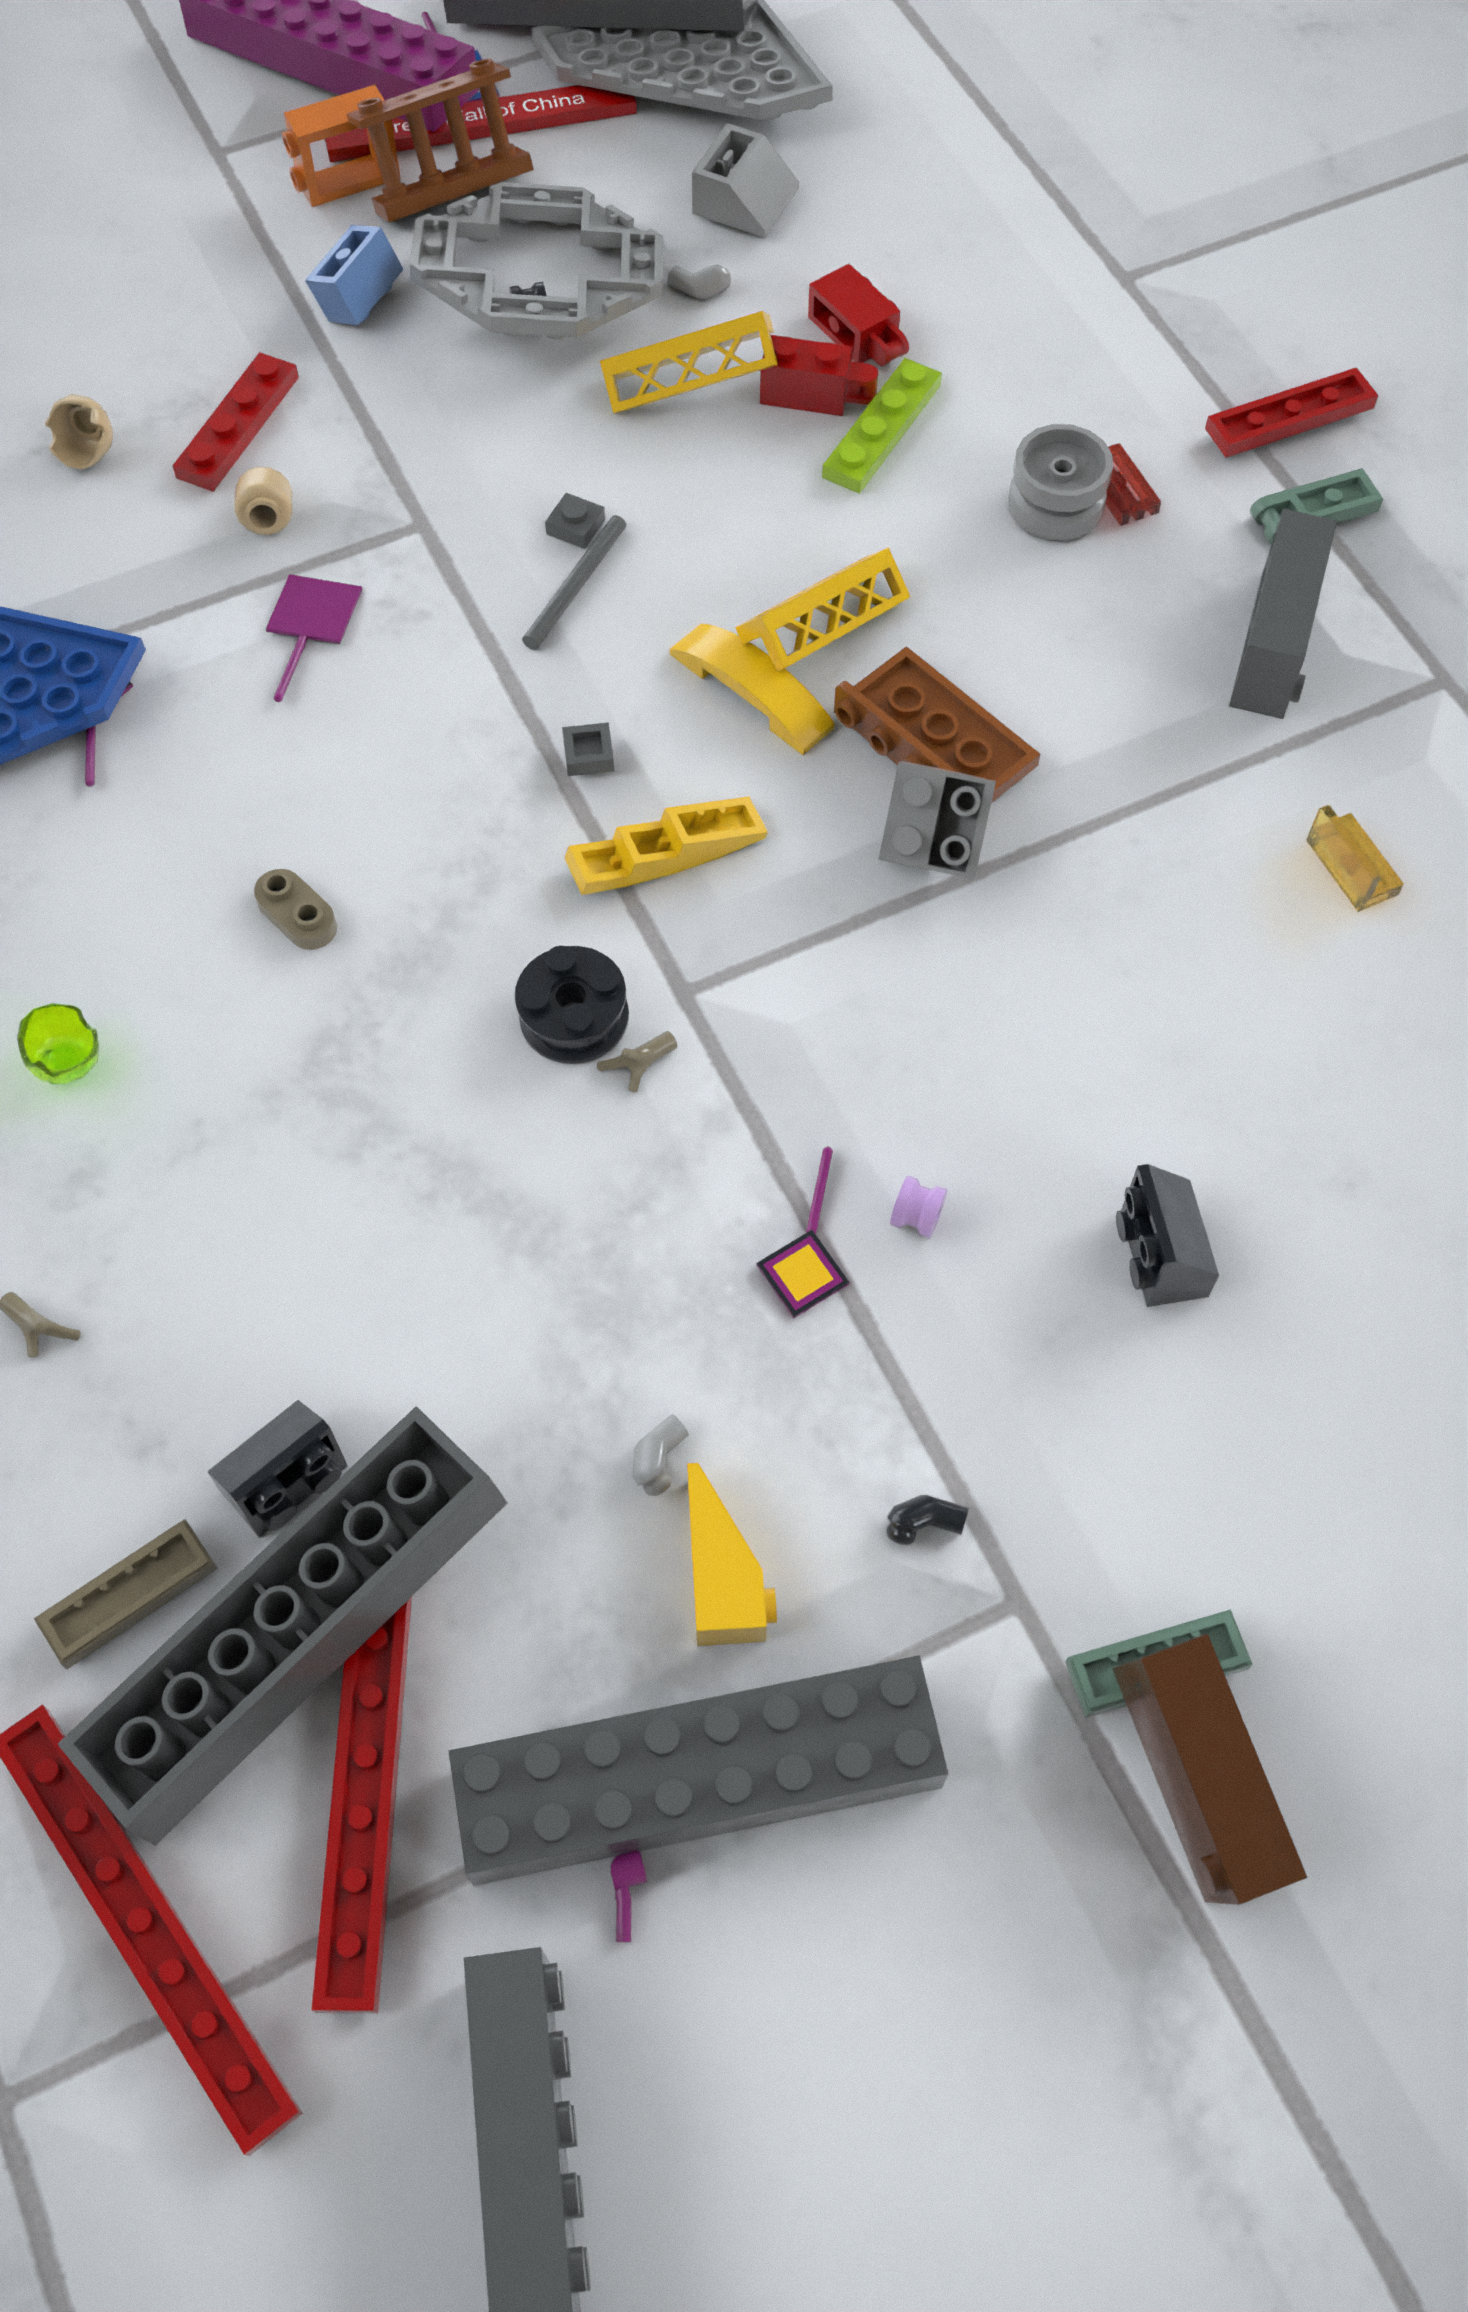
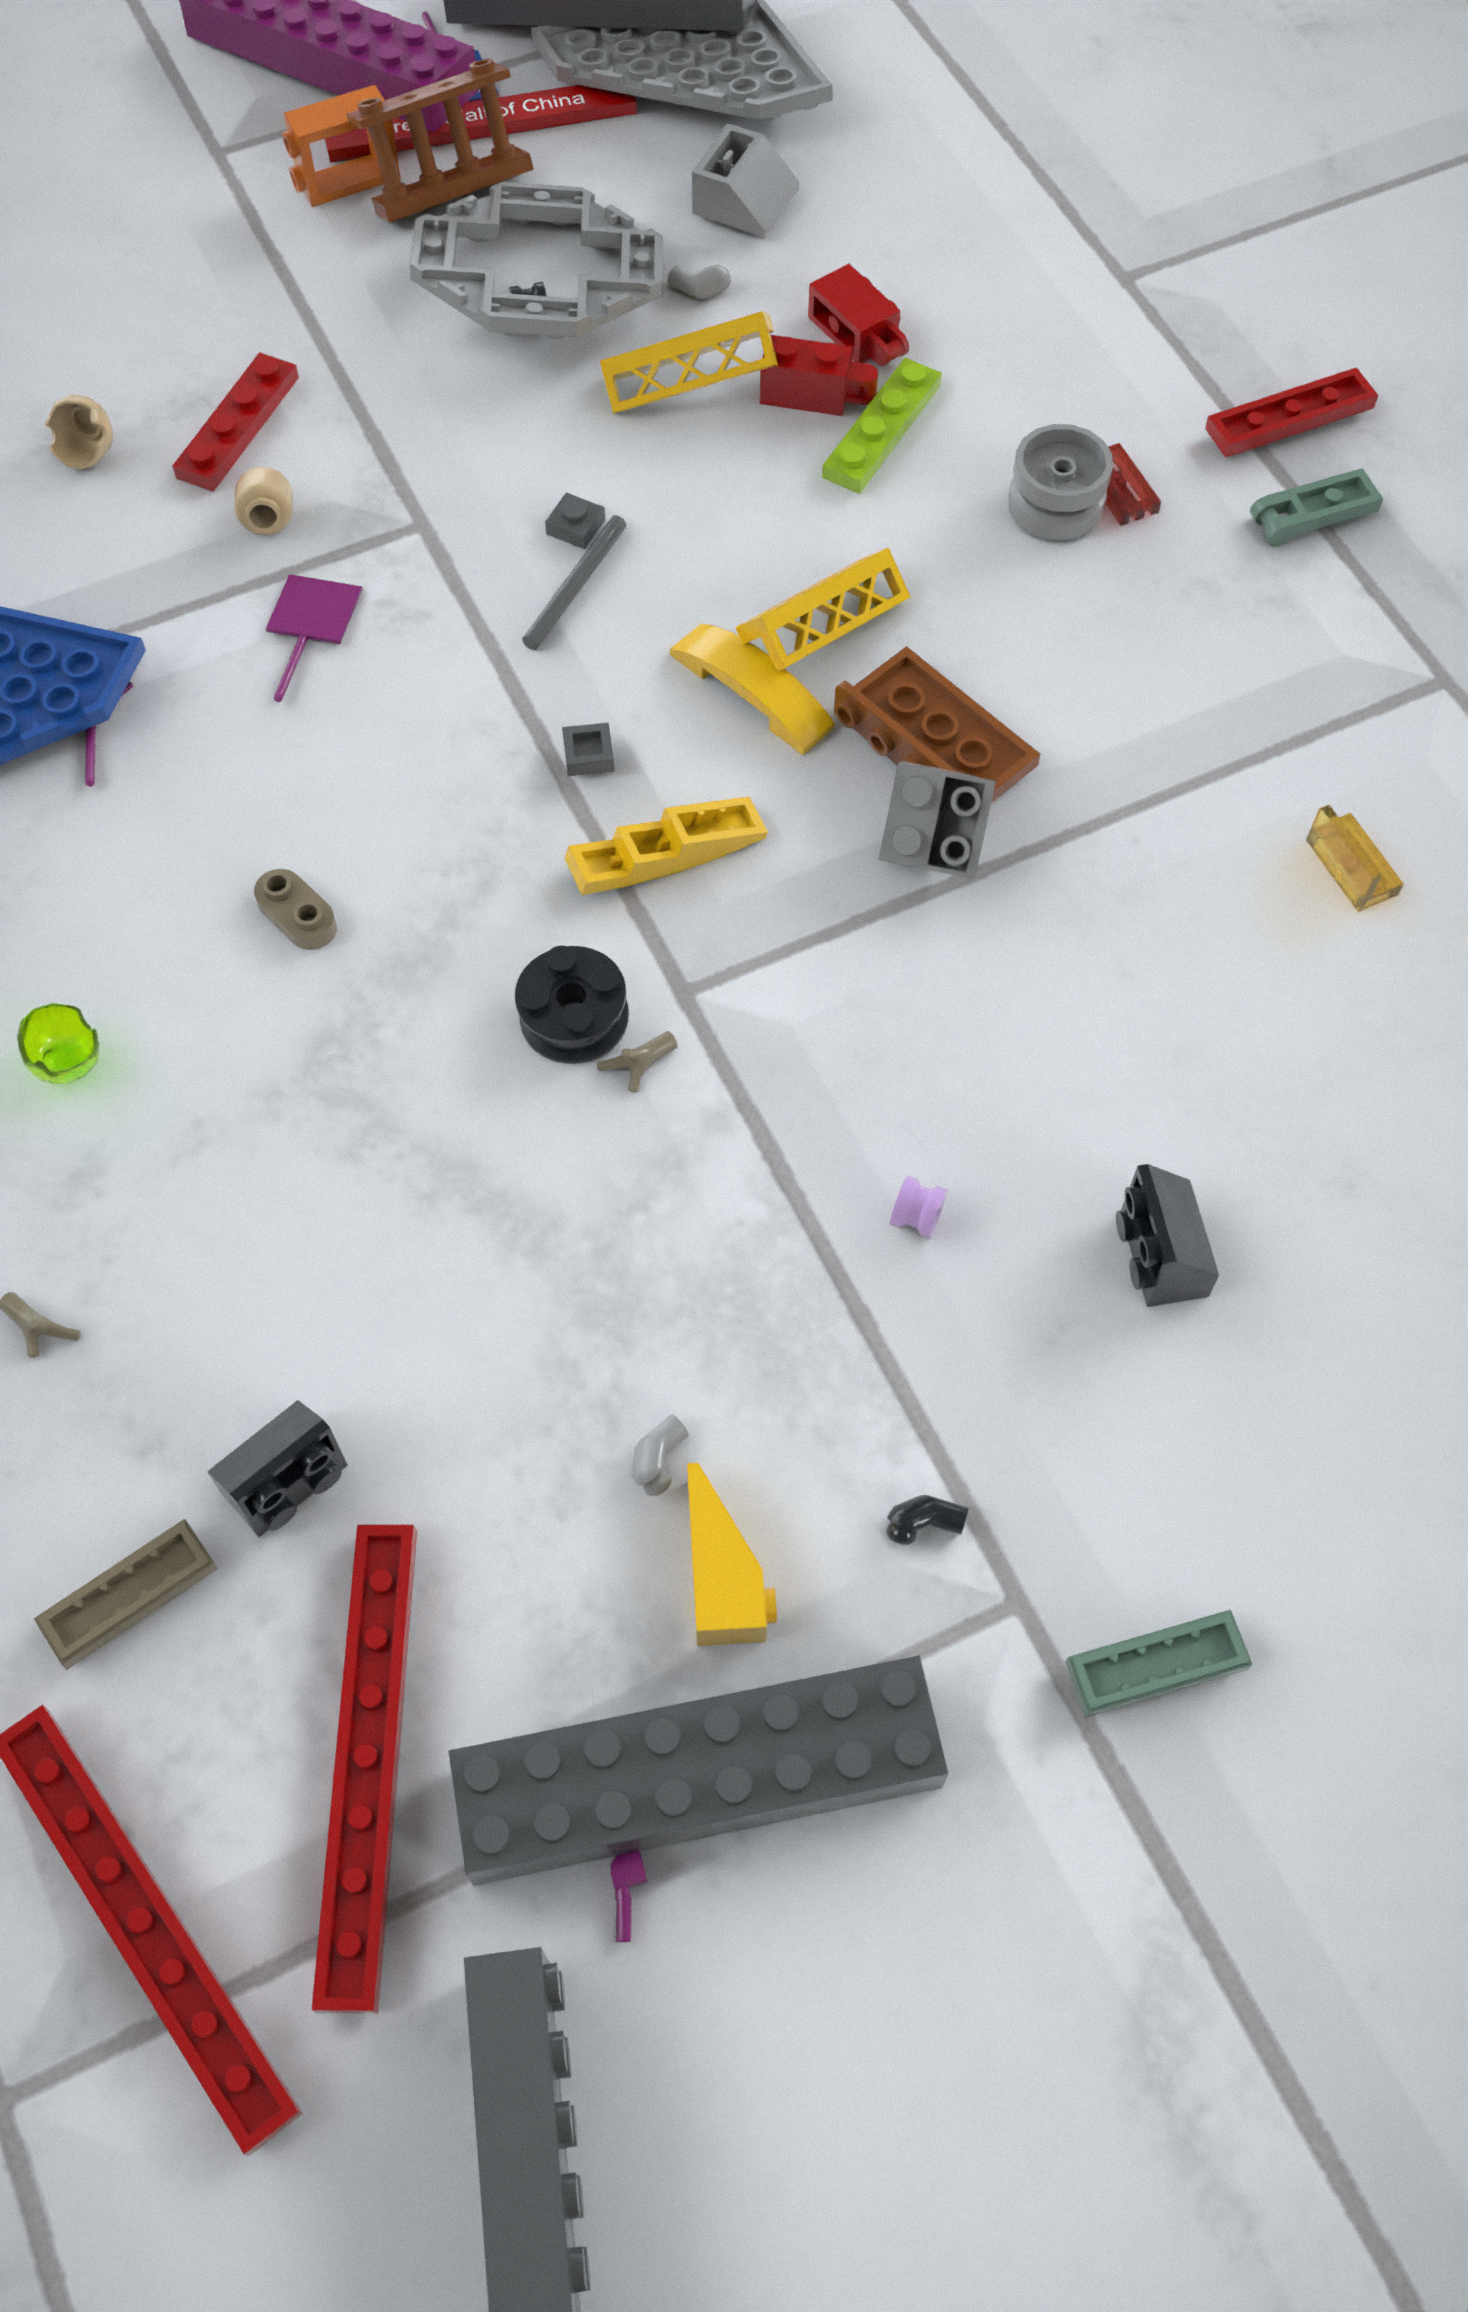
dark grey brick [58,1406,508,1846] -> none
medium blue brick [305,225,404,325] -> none
piece [756,1146,850,1318] -> none
reddish brown brick [1113,1633,1308,1905] -> none
dark grey brick [1229,508,1337,719] -> none

